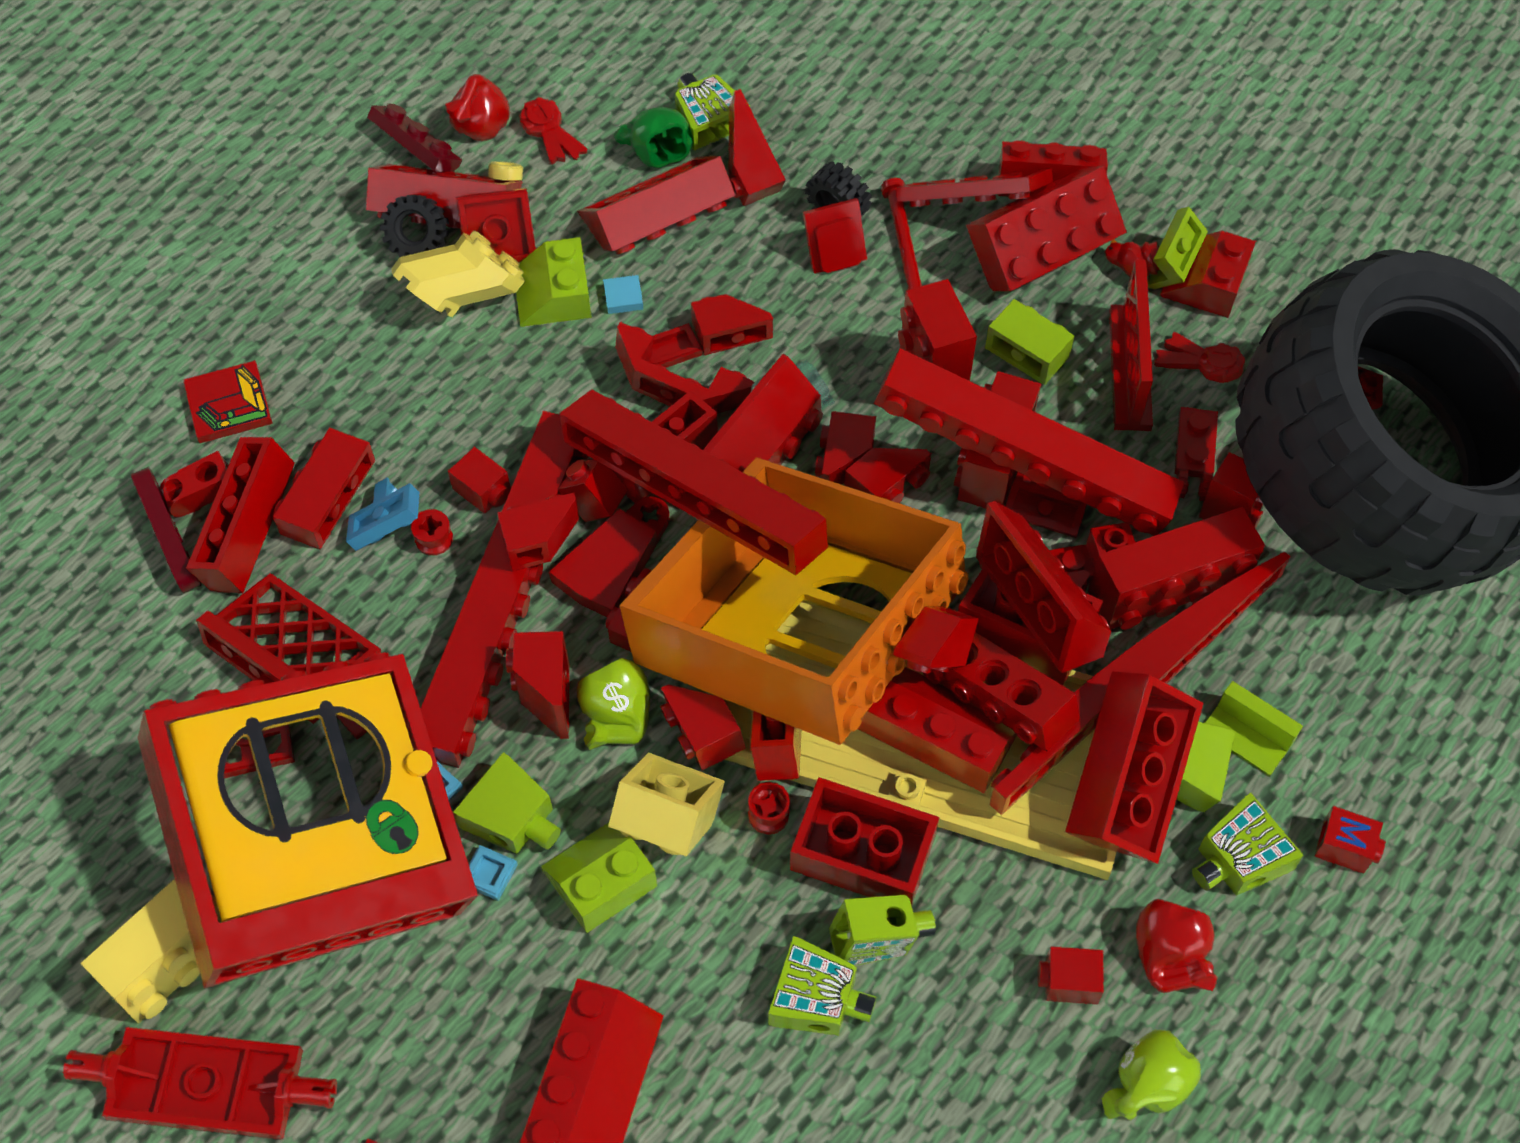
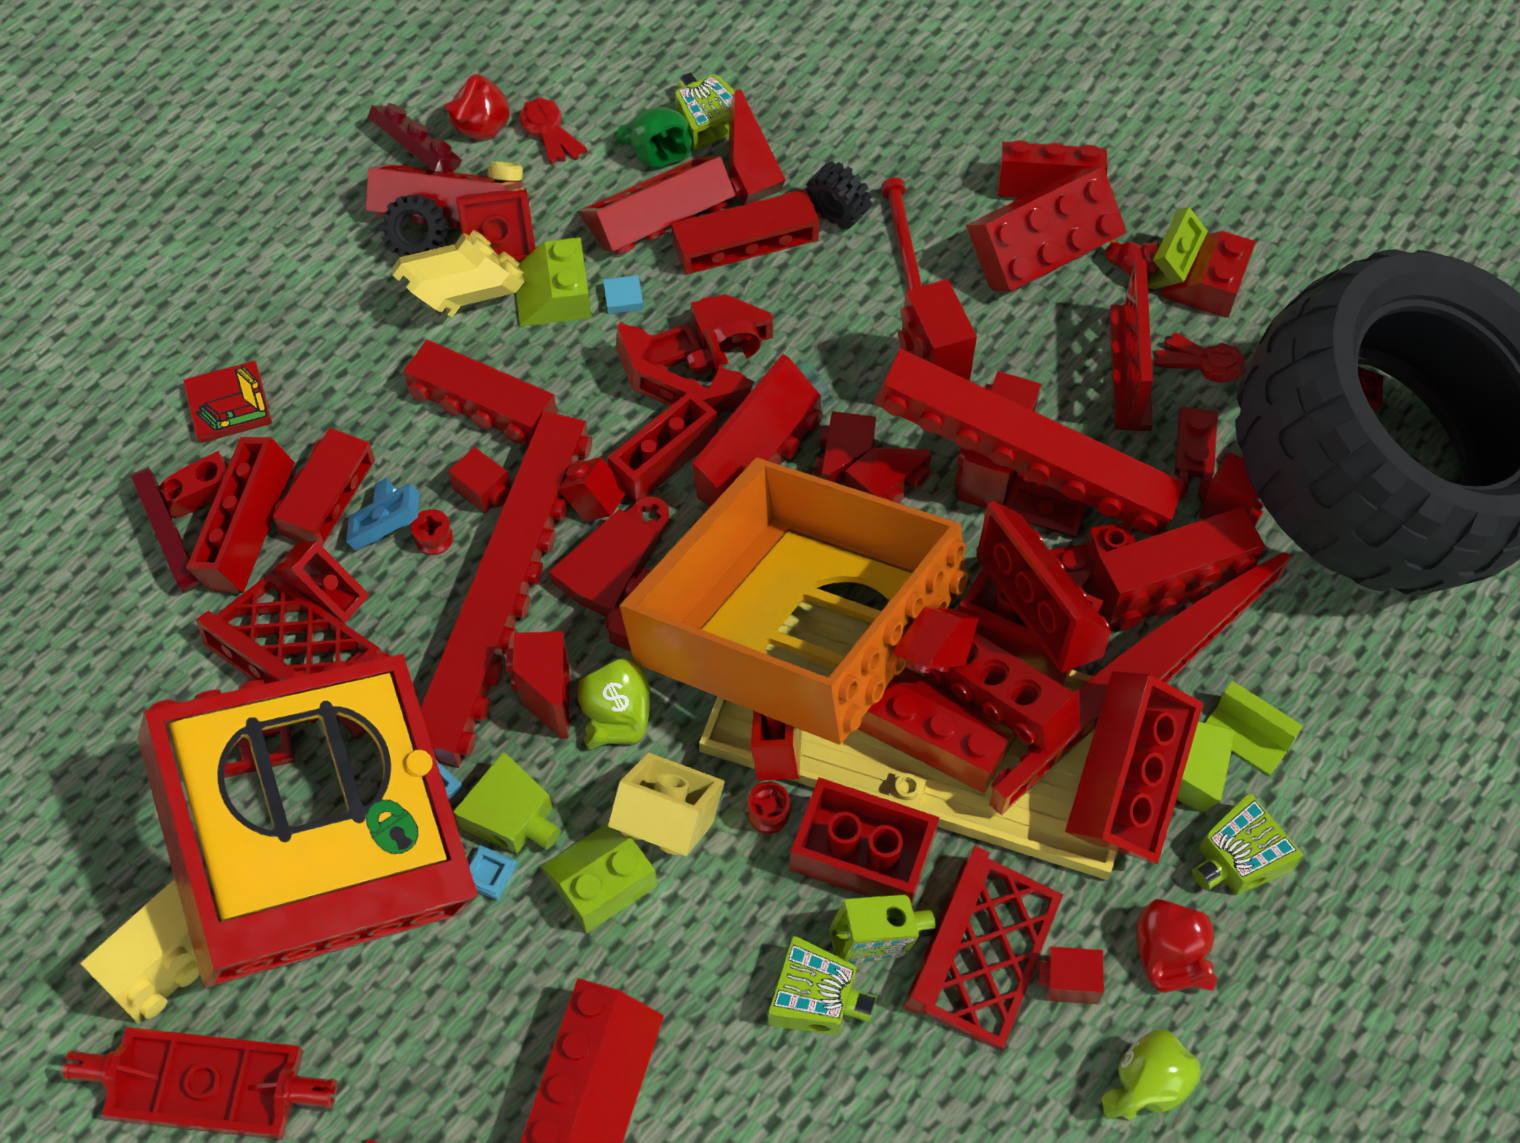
red slope [497,492,579,571] -> none
red brick [559,389,828,575] -> none
red slope [660,684,746,771] -> none
red piece [803,198,867,274] -> none
red wing [896,168,1053,207] -> none
lime brick [985,299,1074,385] -> none
red brick [1314,806,1386,874] -> none
none -> red slope [273,541,370,624]
none -> red brick [403,339,557,444]
none -> red brick [672,189,819,275]
none -> red piece [686,319,761,375]
none -> red fence [902,845,1063,1050]

